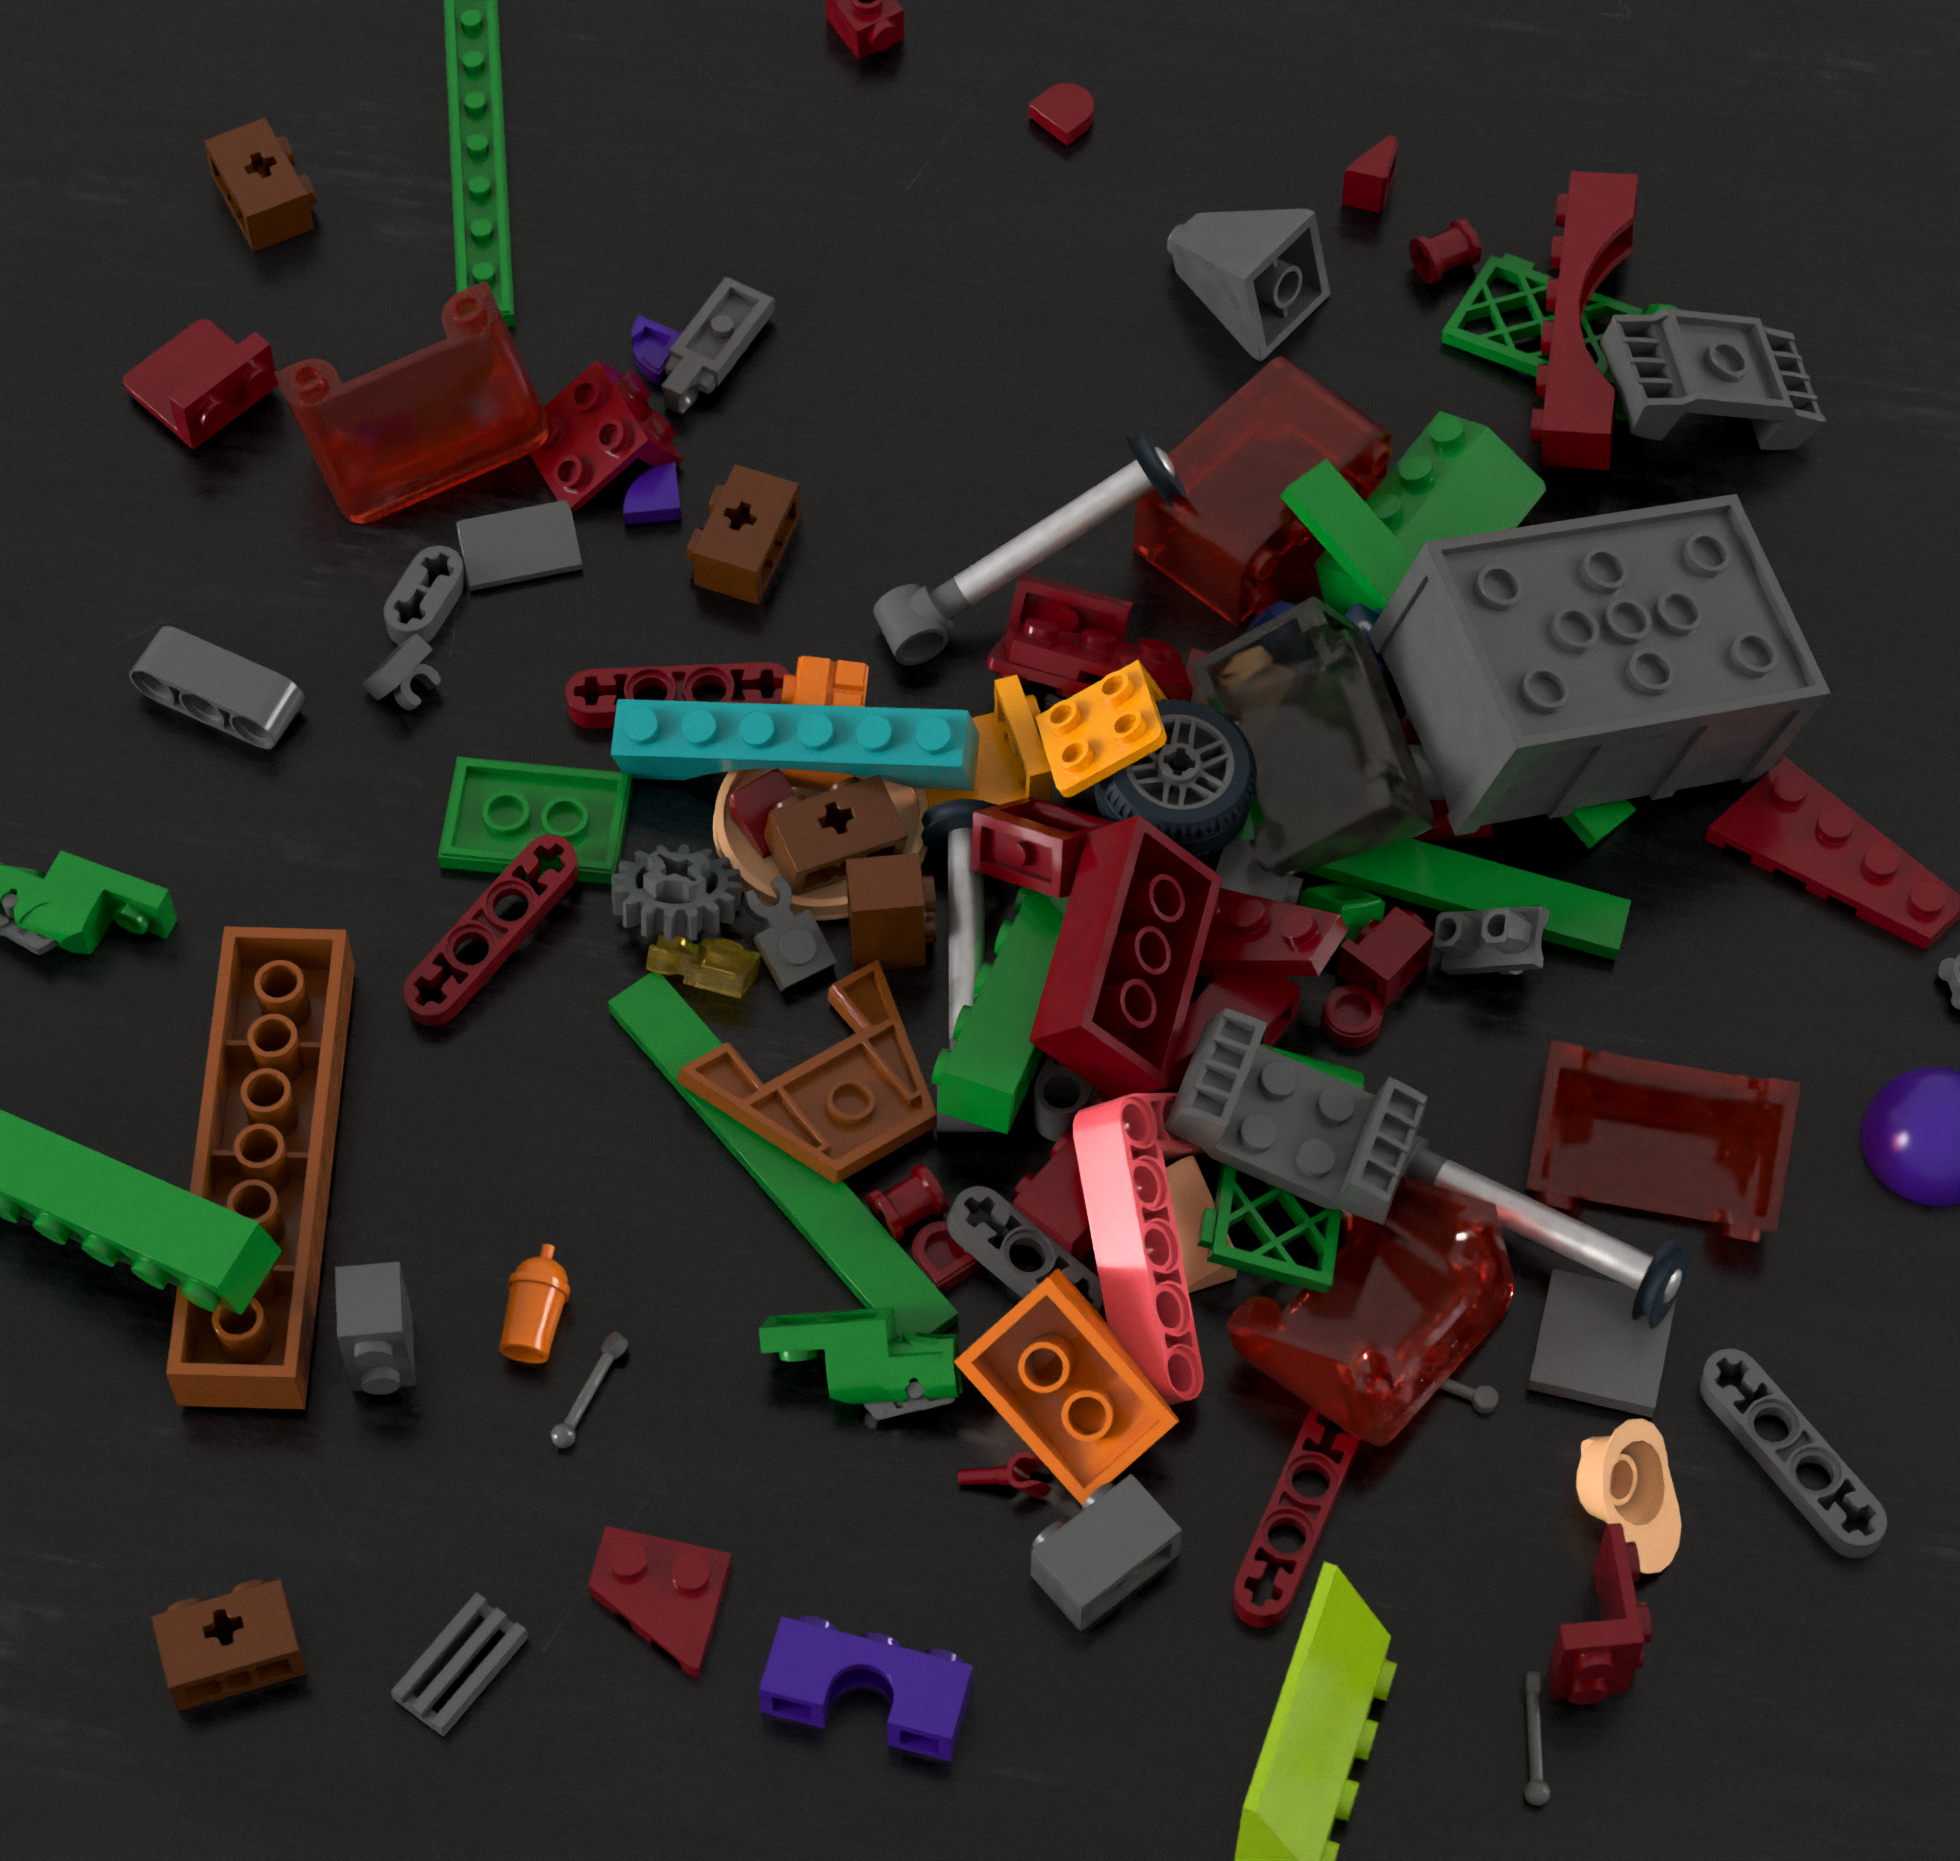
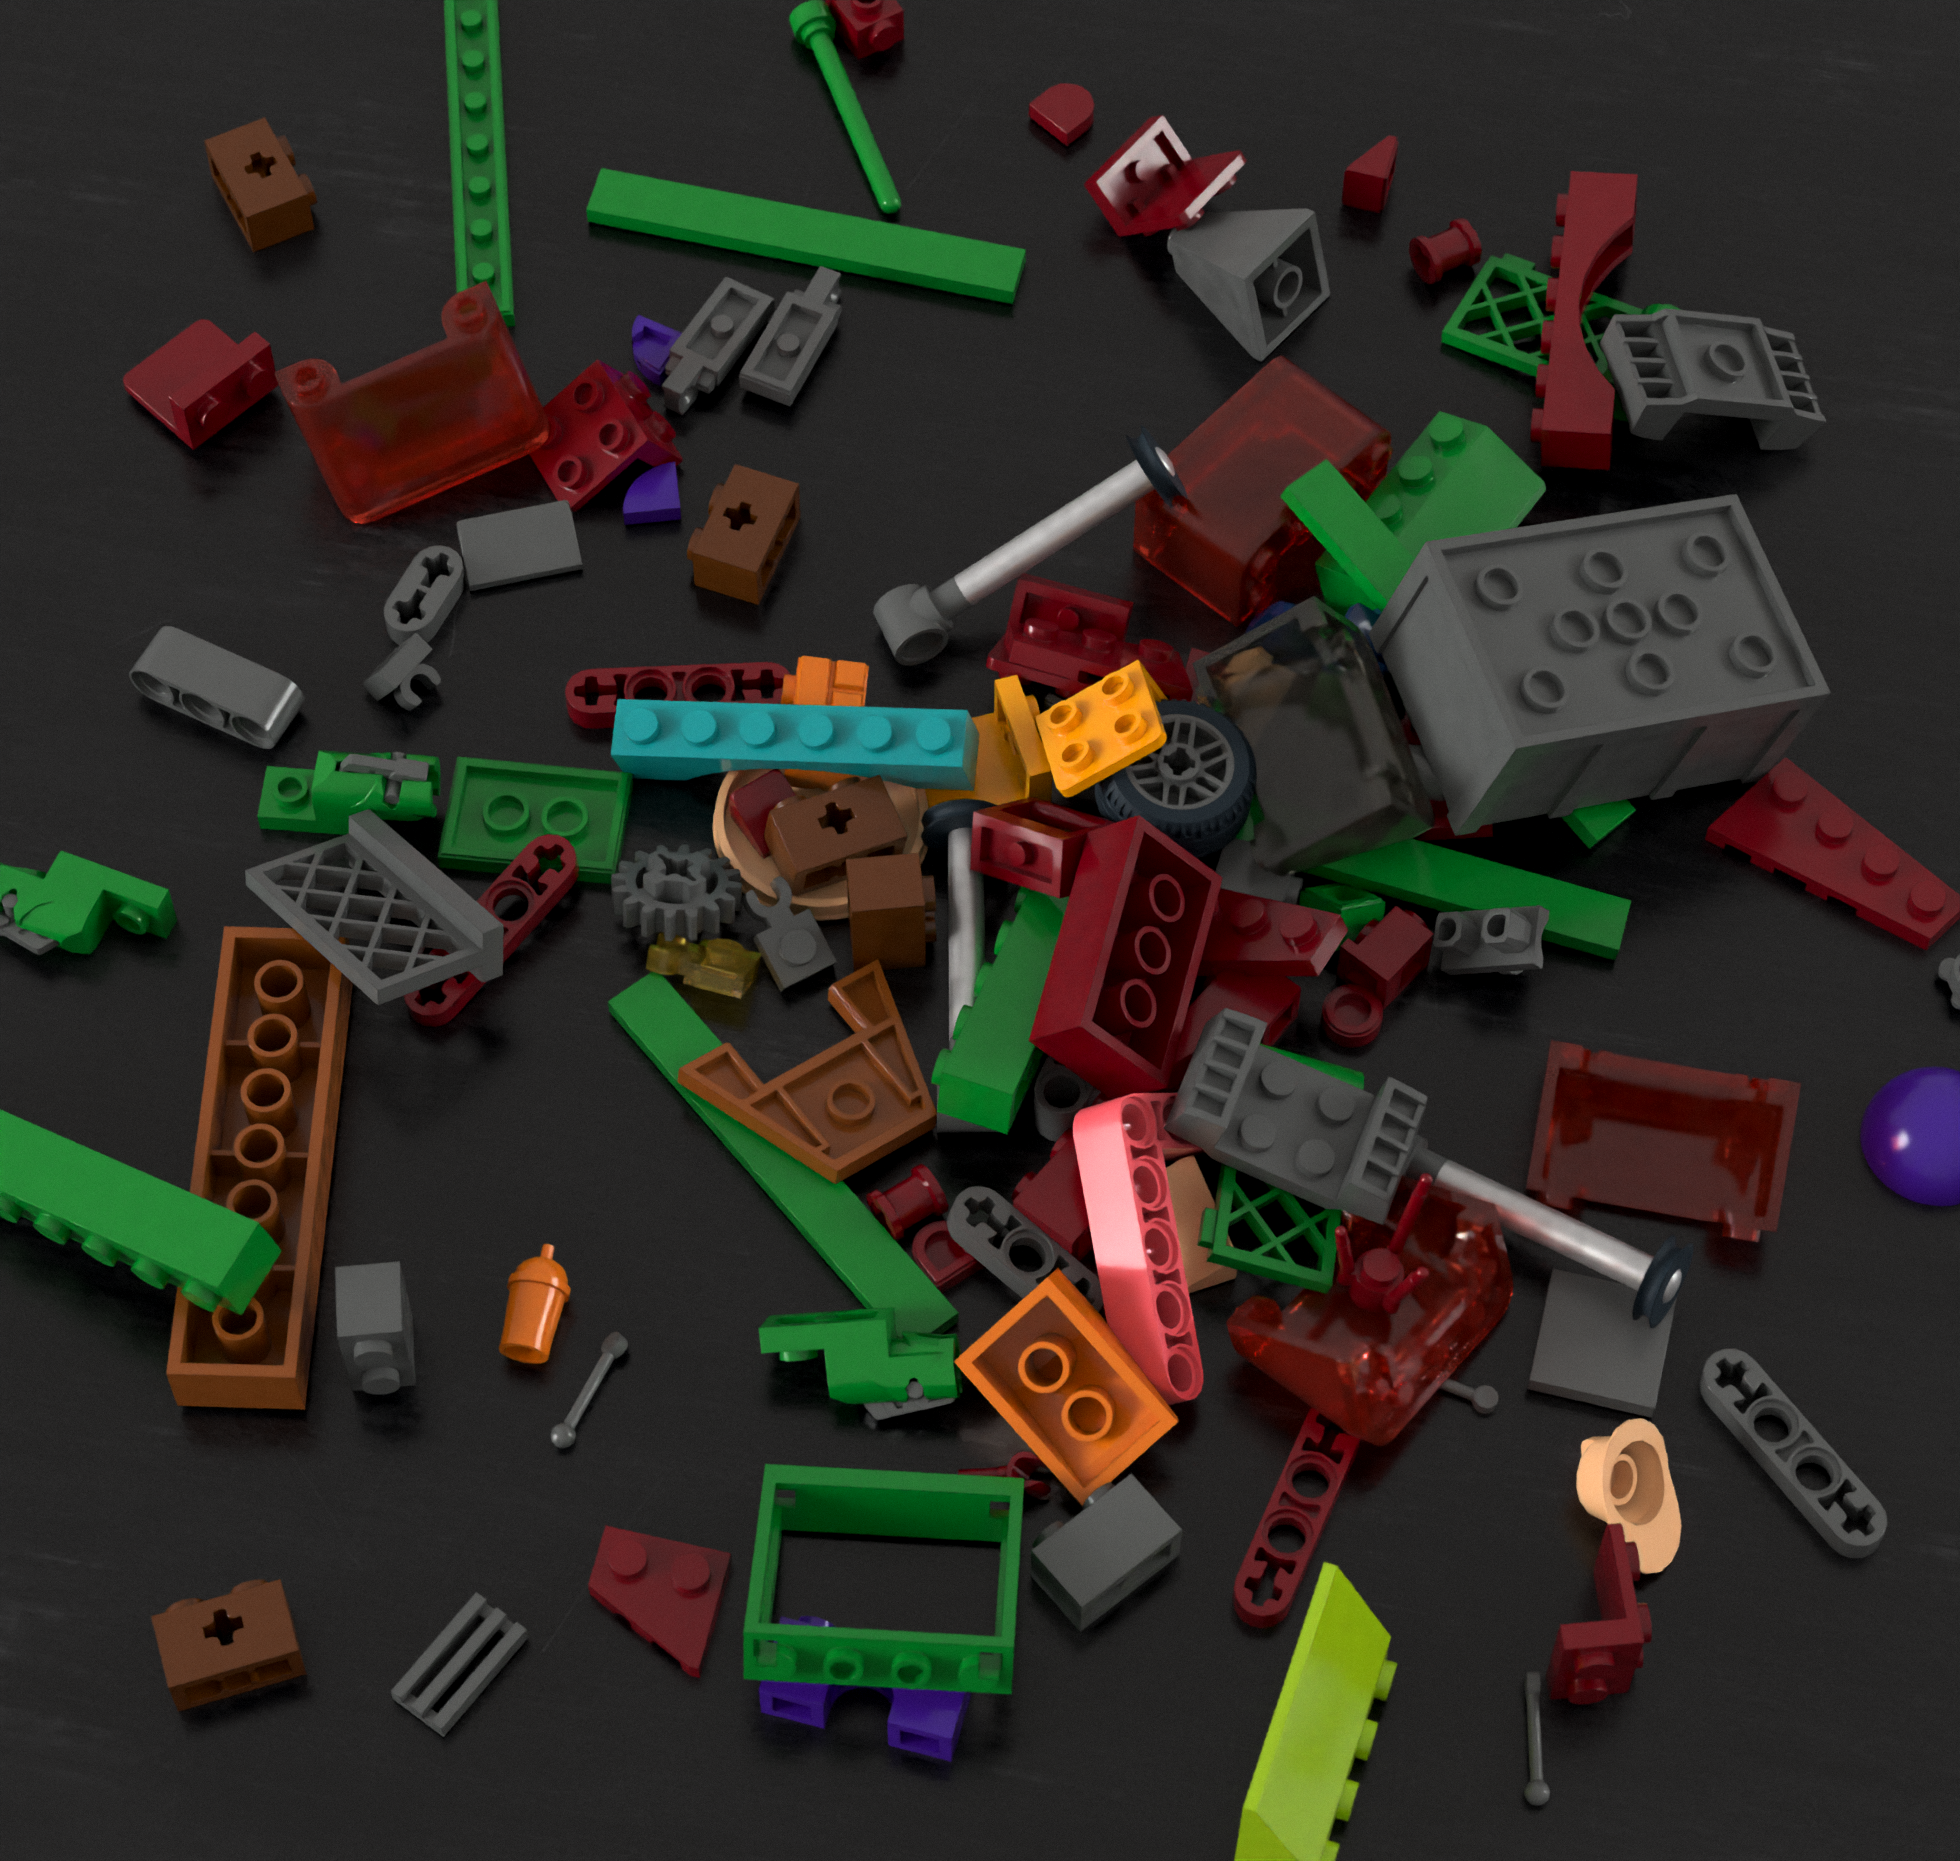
none -> dark grey fence [245,809,504,1005]
none -> green plate [257,750,441,835]
none -> green tile [586,168,1026,304]
none -> dark grey hinge [739,266,842,406]
none -> green window [744,1464,1024,1694]
none -> green piece [789,0,901,214]
none -> dark red bracket [1084,115,1247,237]
none -> dark red plant [1335,1173,1433,1314]

